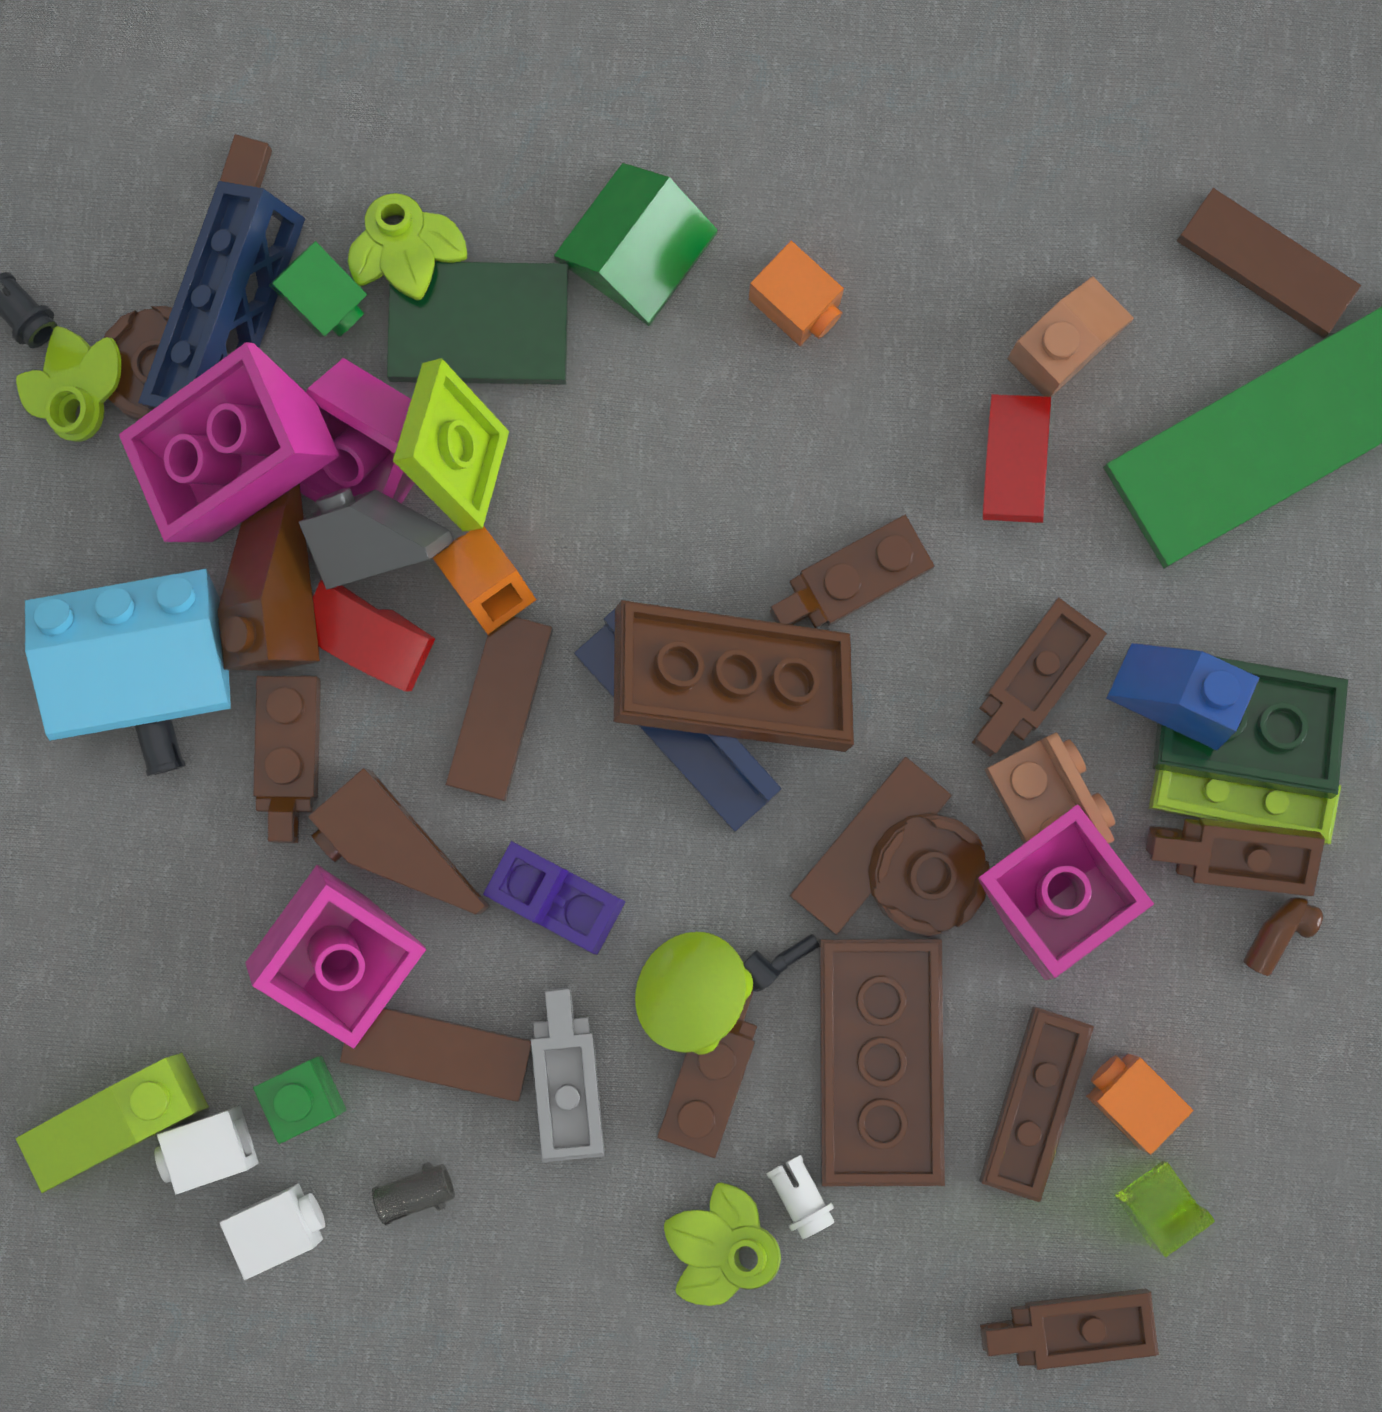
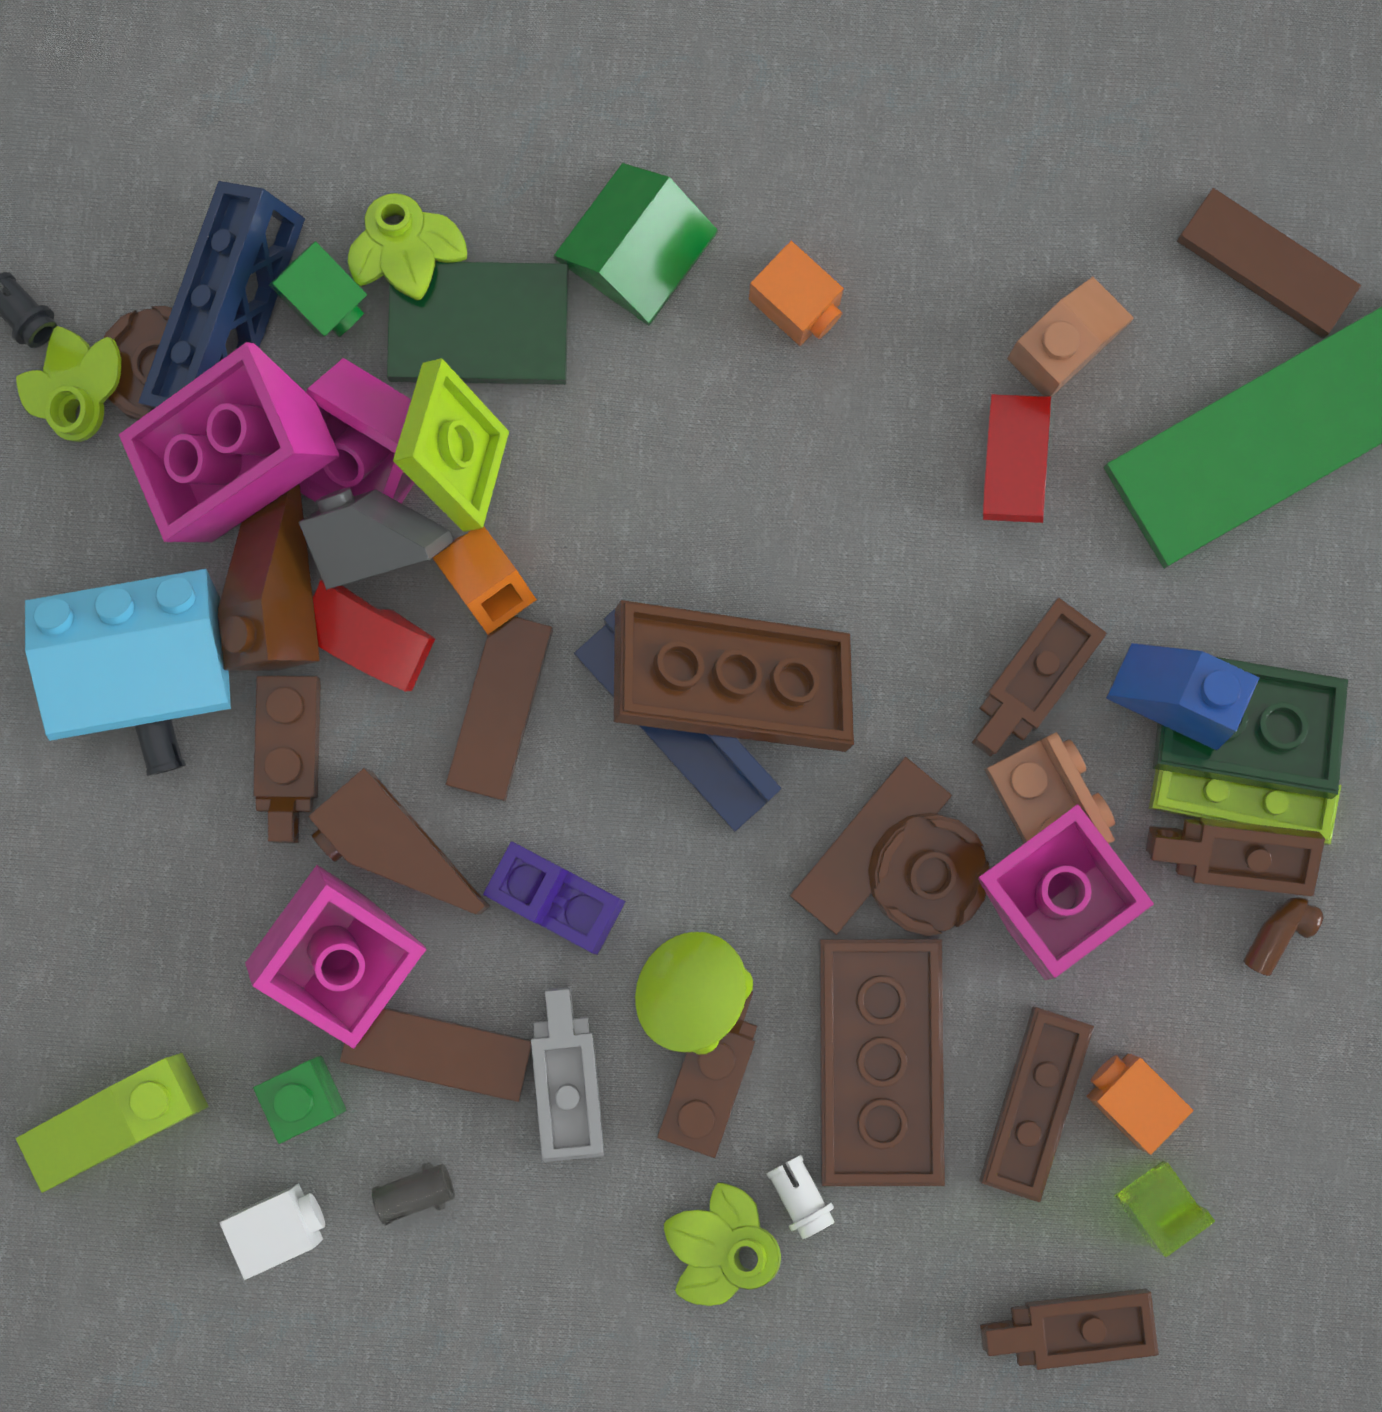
white brick [154,1105,259,1195] -> none
reddish brown piece [220,134,272,188] -> none
black hand [743,934,820,992] -> none
reddish brown hinge [770,514,935,628] -> none

